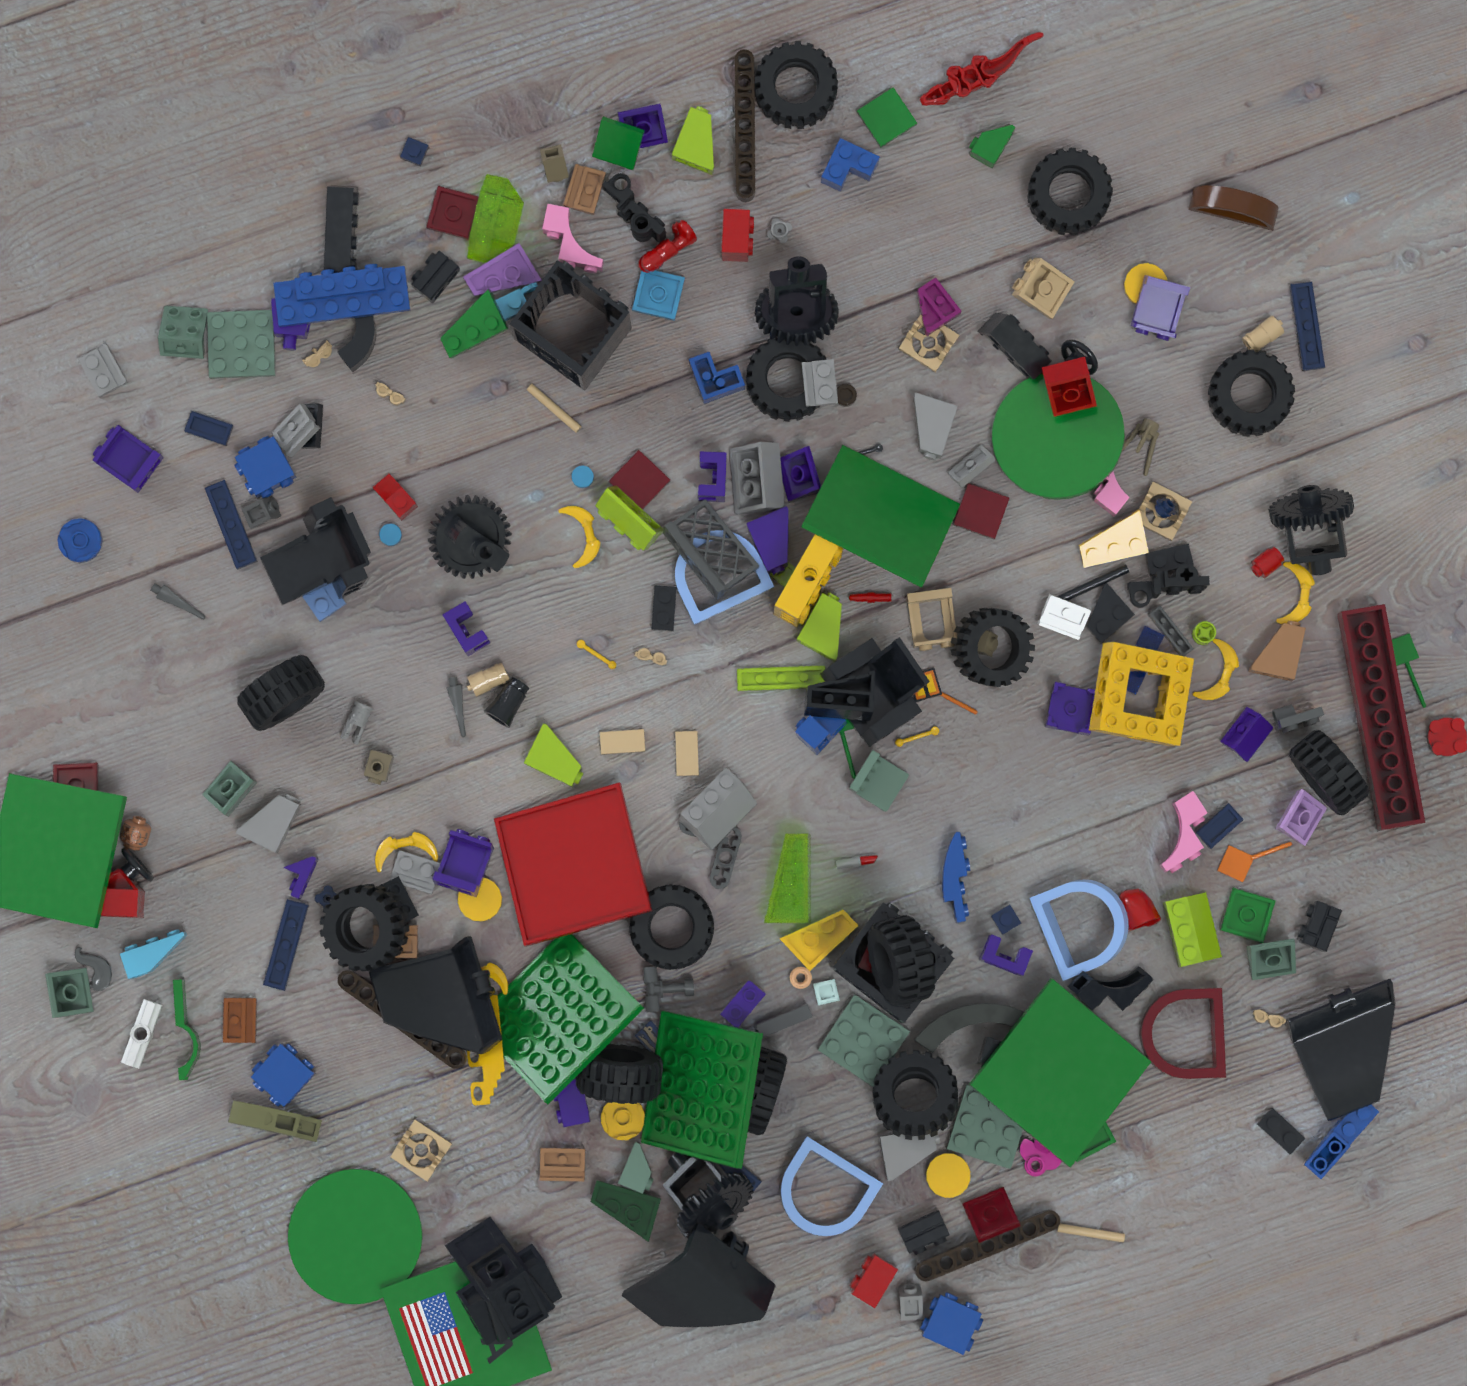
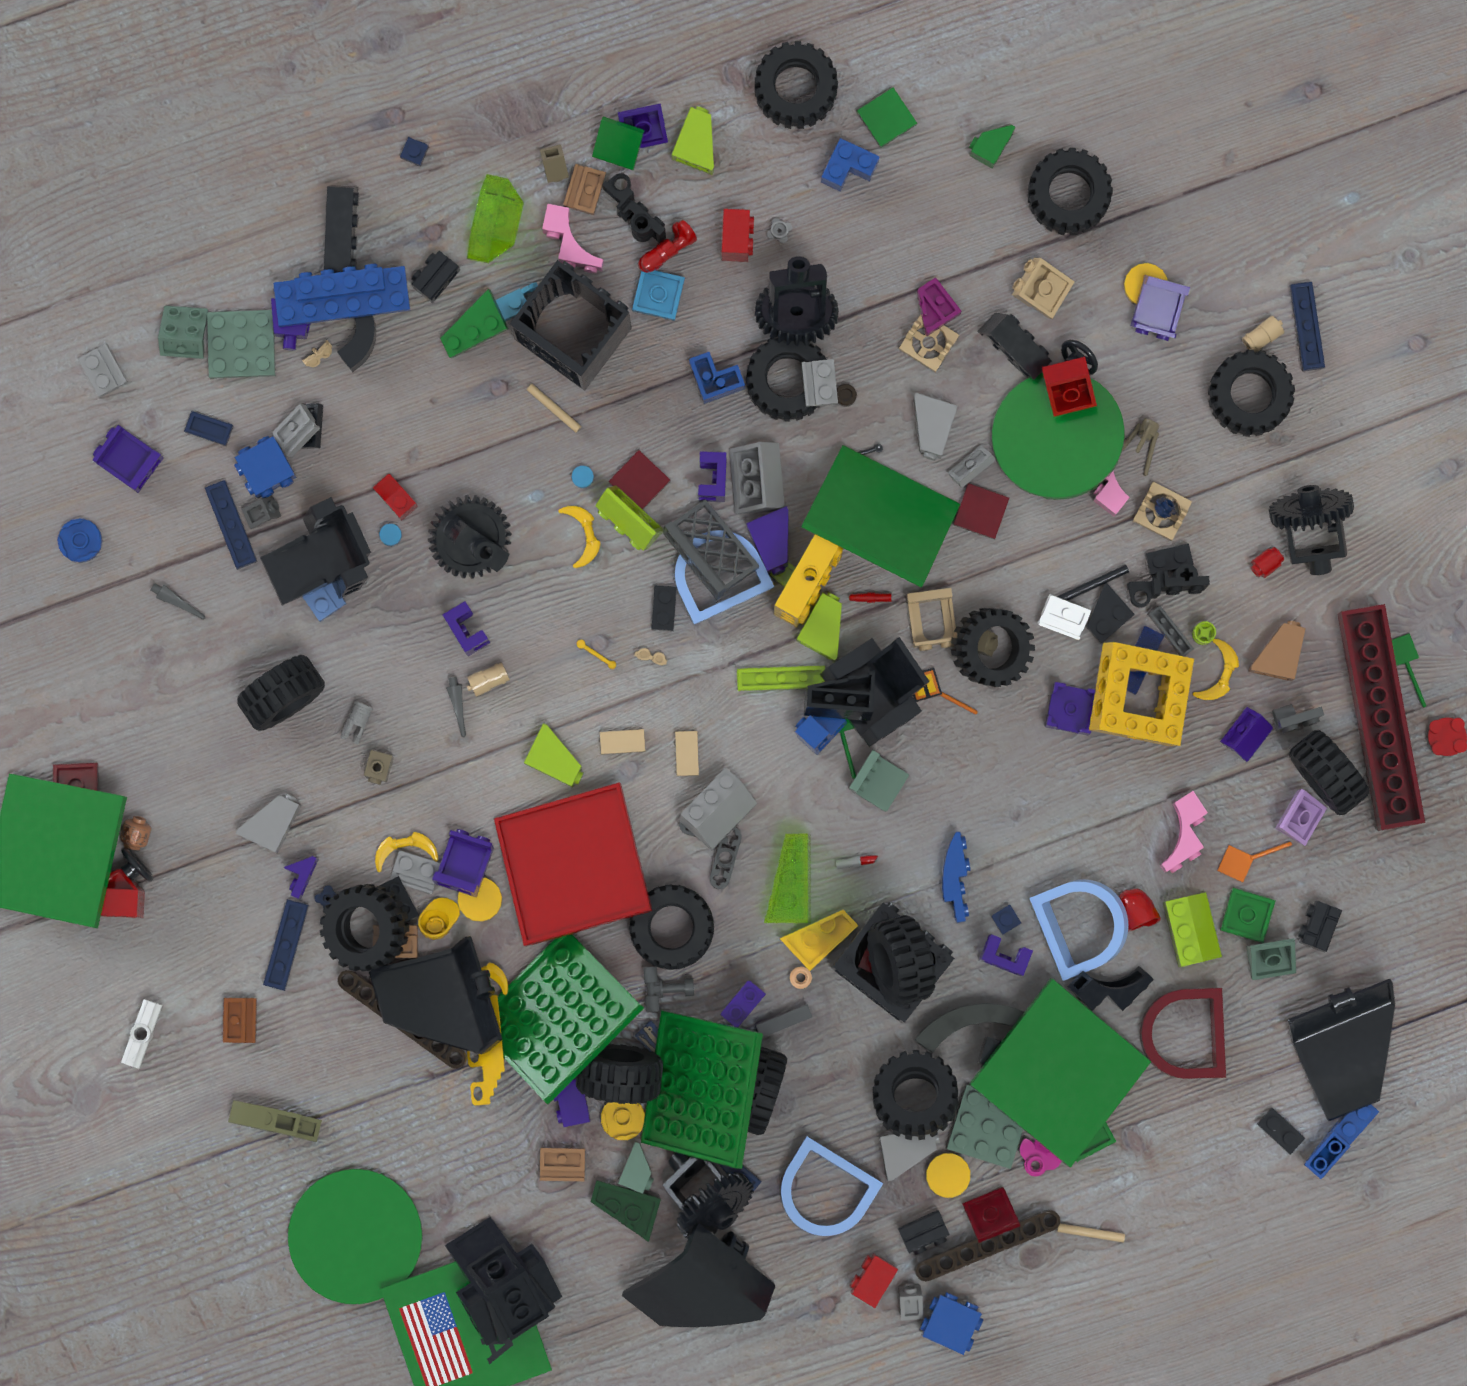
sand green slope [45,968,94,1018] -> none
dark grey piece [74,947,112,991] -> none
medium azure slope [120,929,187,979] -> none
green piece [173,979,201,1081] -> none
sand green slope [202,761,257,817] -> none
blue brick [251,1043,316,1107] -> none
tan piece [376,382,405,406] -> none
tan piece [391,1119,452,1182] -> none
dark red tile [426,186,481,240] -> none
medium lavender wing [463,243,542,296] -> none
black plant [484,677,529,728] -> none
dark brown beam [735,49,755,203] -> none
dark purple slope [780,446,821,501] -> none
light aqua tile [813,979,840,1005] -> none
sand green plate [818,994,910,1087] -> none
yellow hinge [895,726,939,747] -> none
red animal [920,32,1044,106] -> none
wing [1079,509,1149,568] -> none
reddish brown window [1188,185,1279,231] -> none
dark blue tile [1195,803,1244,849] -> none
tan piece [1253,1010,1286,1028] -> none
yellow piece [1276,562,1315,624] -> none
none -> yellow cap [418,898,460,940]

